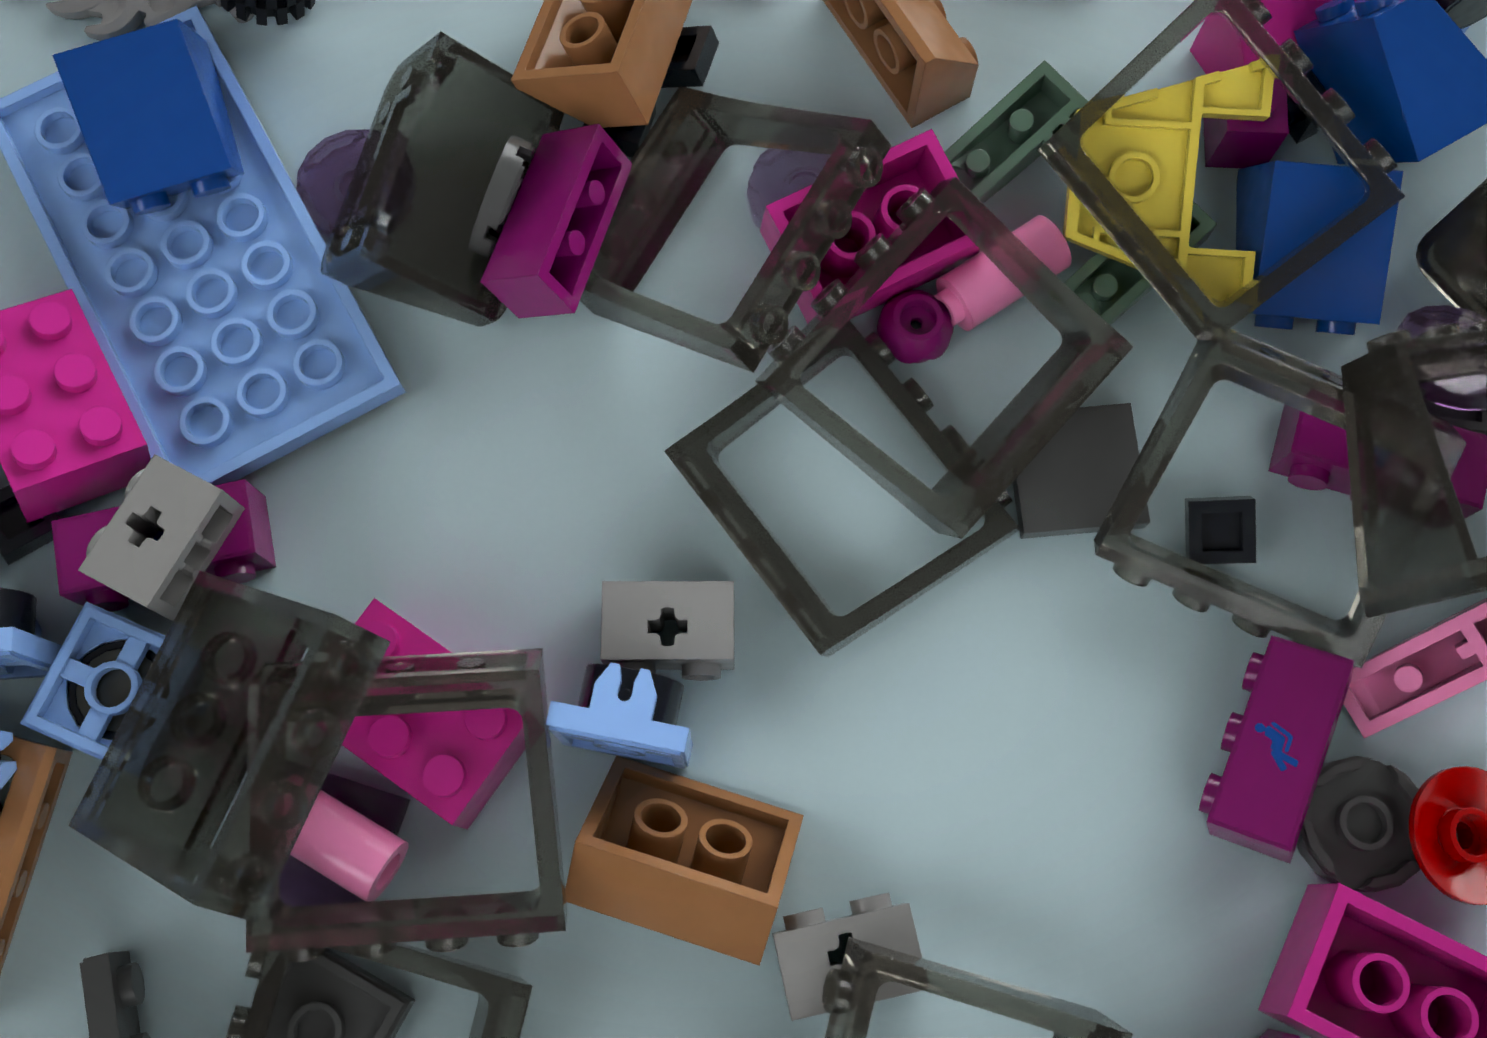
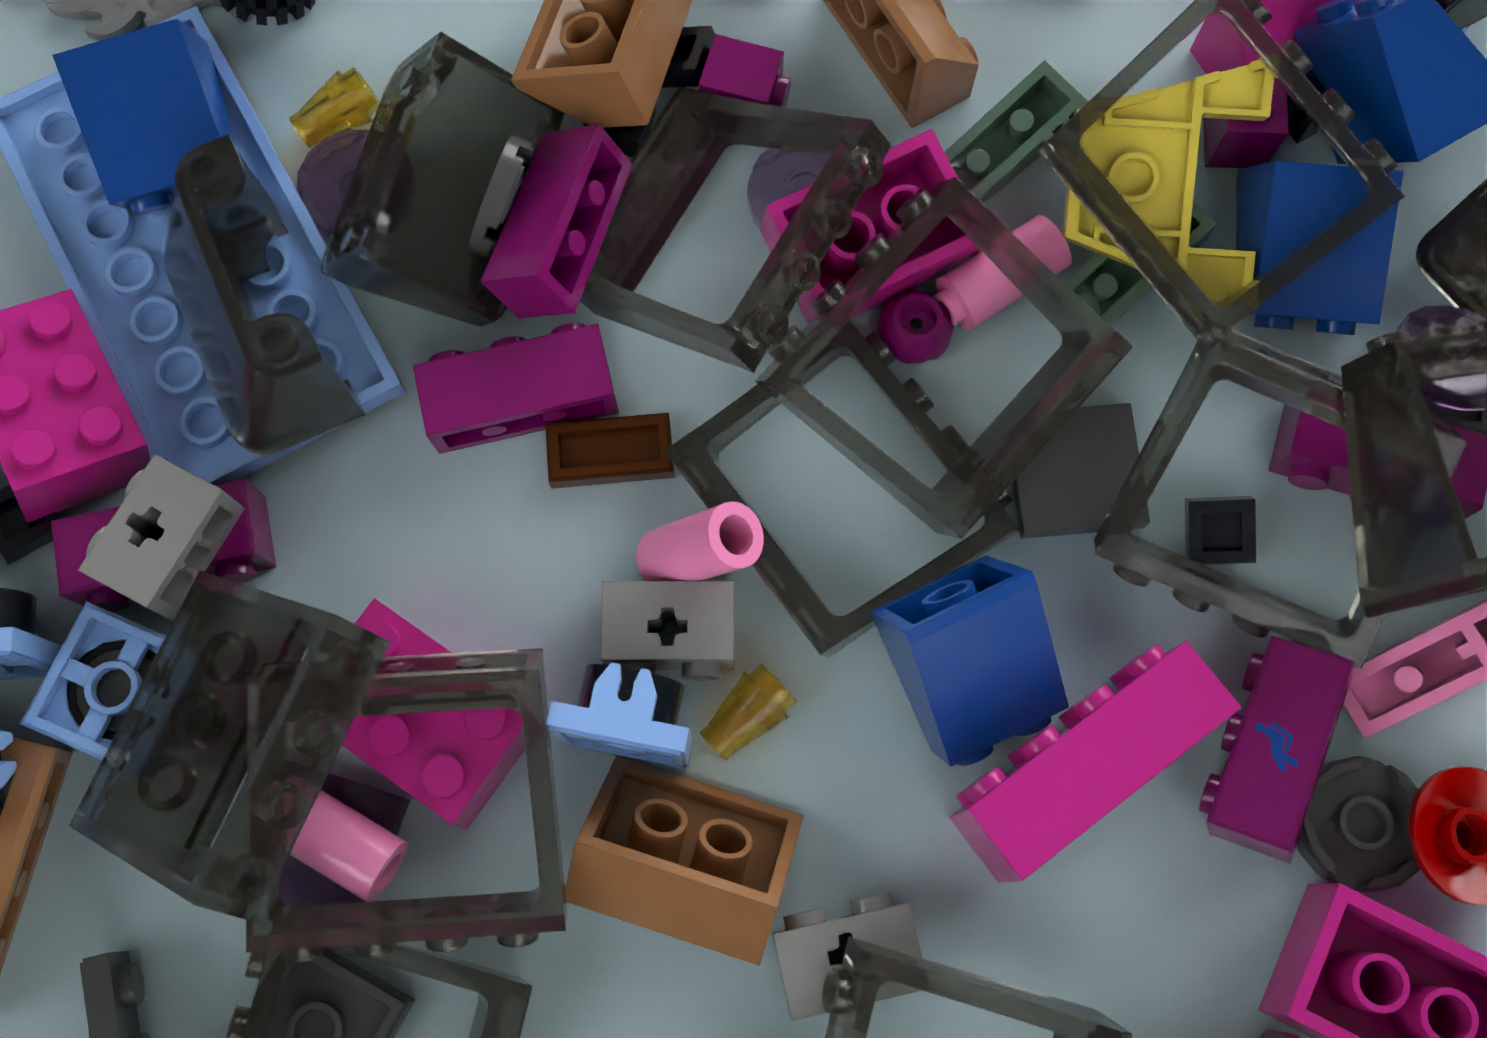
none -> clear smoke windscreen [163,134,365,456]
none -> clear yellow cone [289,67,382,148]
none -> magenta brick [413,323,619,454]
none -> reddish brown tile [545,413,675,489]
none -> bright pink brick [636,502,764,581]
none -> magenta brick [698,34,791,133]
none -> clear yellow cone [700,663,797,761]
none -> blue slope [870,555,1069,767]
none -> dark pink brick [949,640,1242,883]

